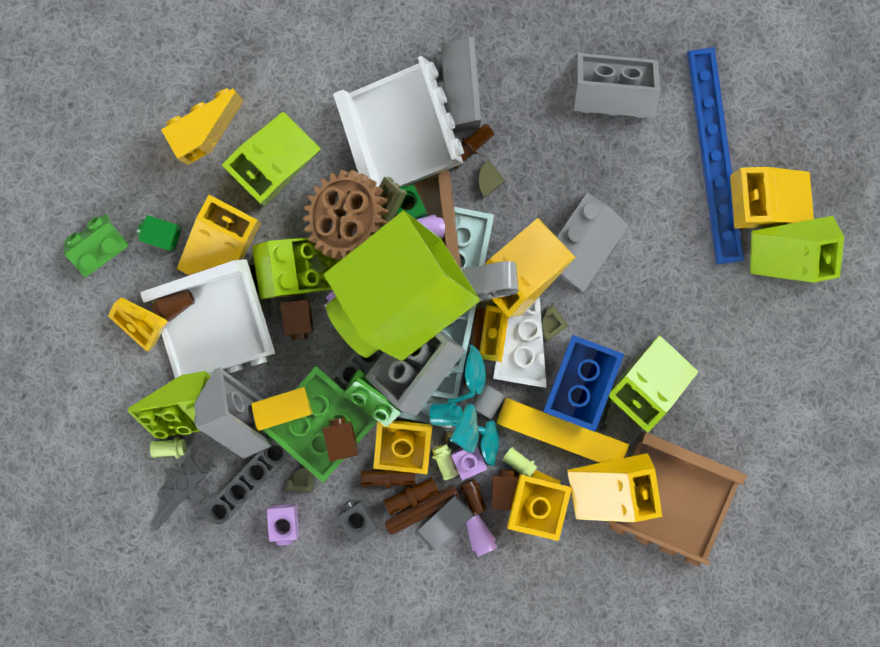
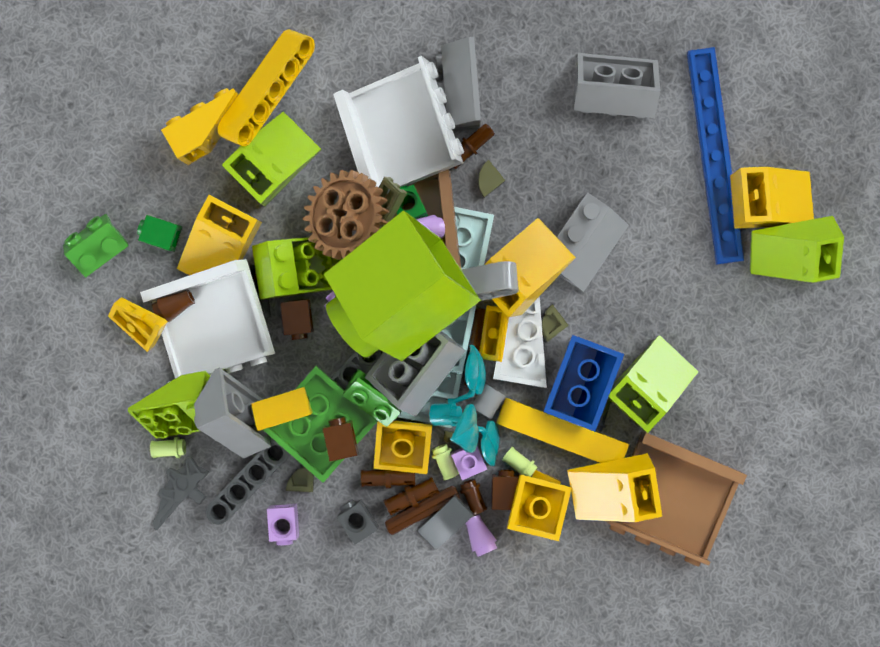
none -> yellow beam [218,29,315,146]

